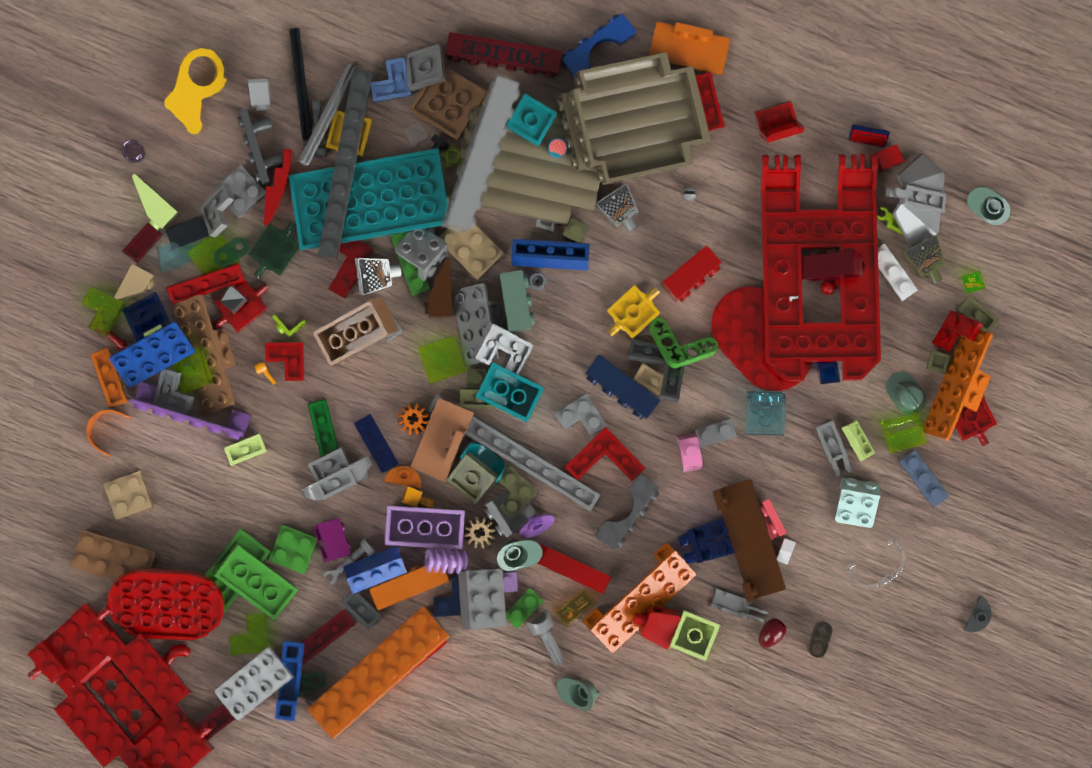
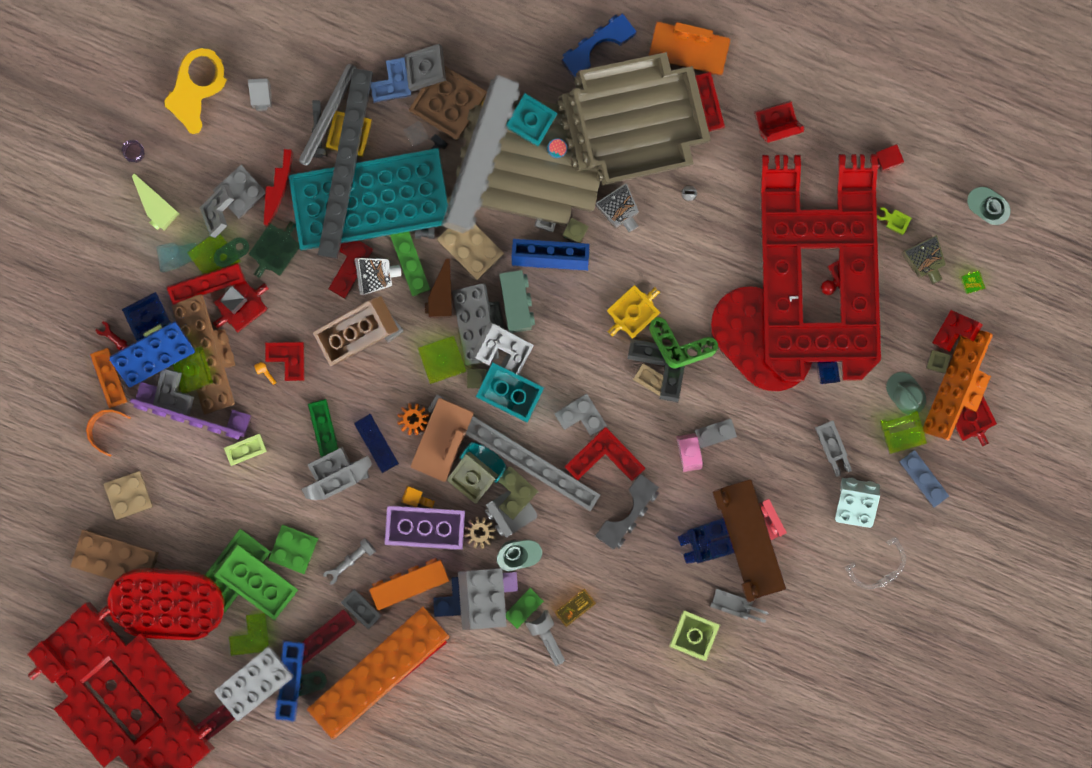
clear neon green plate [82,287,125,337] -> none
tan slope [114,264,155,301] -> none
dark red tile [122,223,163,264] -> none
red arm [164,644,191,665] -> none
black hinge [165,215,209,250] -> none
dark grey plate [237,109,283,186] -> none
lime bracket [272,314,307,337] -> none
black axle [289,28,312,141] -> none
magenta brick [313,518,351,563] -> none
blue brick [343,546,407,594] -> none
orange plate [384,466,422,488] -> none
light grey bracket [395,229,448,281] -> none
lavender piece [425,548,468,574] -> none
lime plate [441,144,461,168] -> none
dark red brick [445,32,562,78] -> none
olive plate [460,388,496,408] -> none
medium lavender dish [519,514,555,538] -> none
light grey plate [528,272,547,291] -> none
red slope [537,543,612,595] -> none
sand green piece [557,677,600,711] -> none
orange bracket [582,542,696,653] -> none
dark blue brick [585,355,661,420] -> none
red torso [632,606,681,650] -> none
red brick [661,245,722,303] -> none
clear light blue slope [745,391,786,436] -> none
dark red animal [758,618,786,648] -> none
white piece [777,538,796,564] -> none
dark red brick [802,248,862,282] -> none
clear smoke beam [807,621,832,658] -> none
yellowish green plate [842,420,875,462] -> none
slope [848,124,890,148] -> none
white plate [878,244,918,302] -> none
light grey panel [886,154,946,248] -> none
olive plate [956,295,999,332] -> none
dark grey plate [964,596,992,632] -> none

